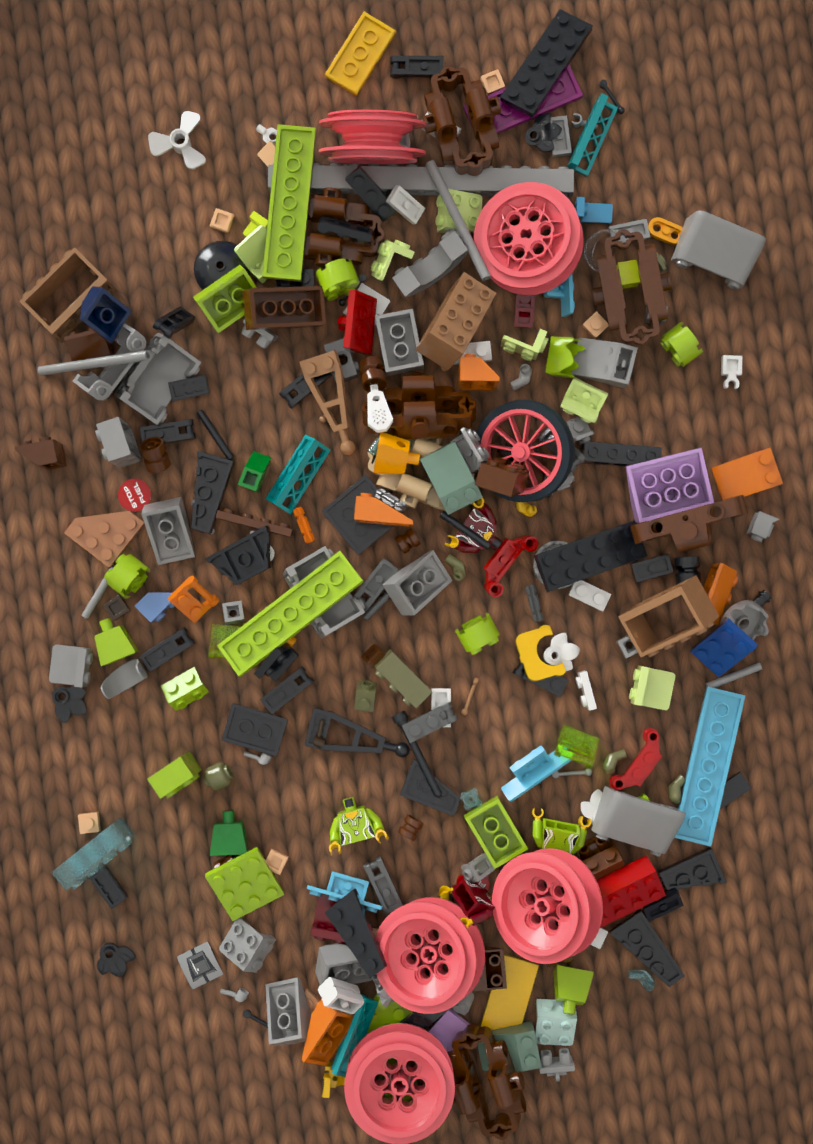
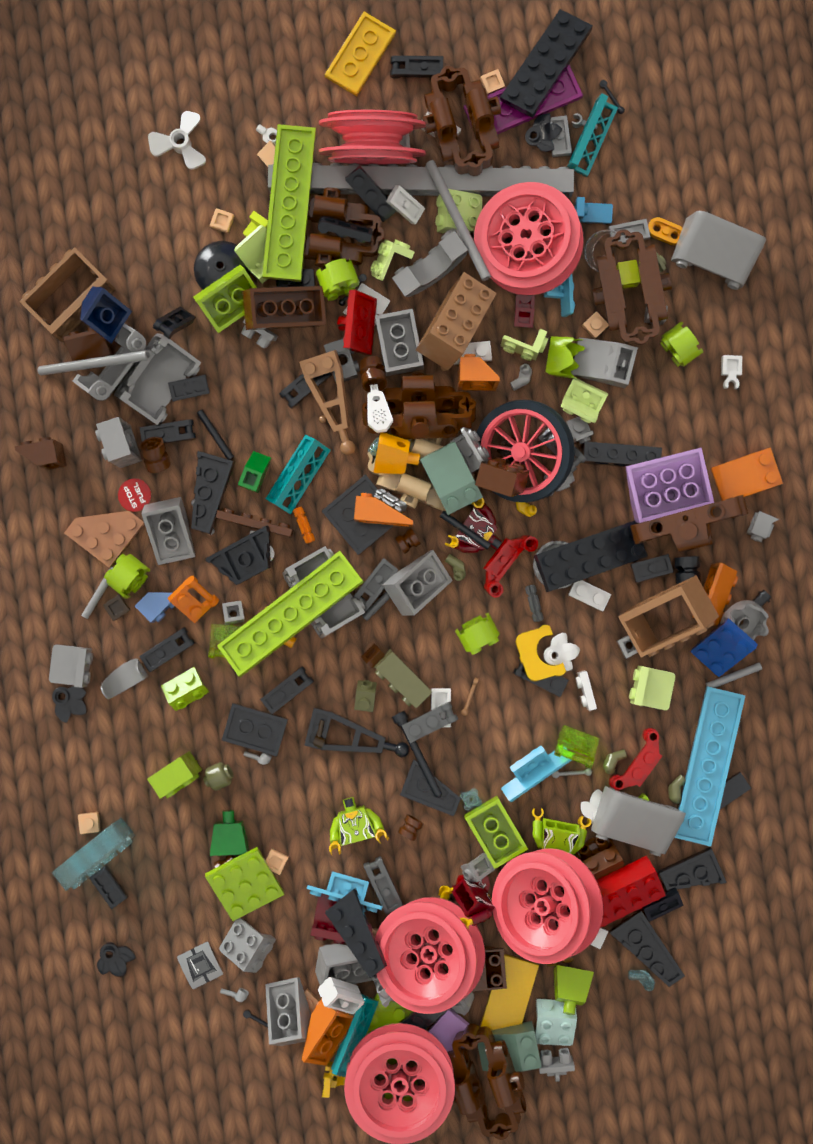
lime torso [95,618,139,666] -> none
black bracket [254,642,299,681] -> none

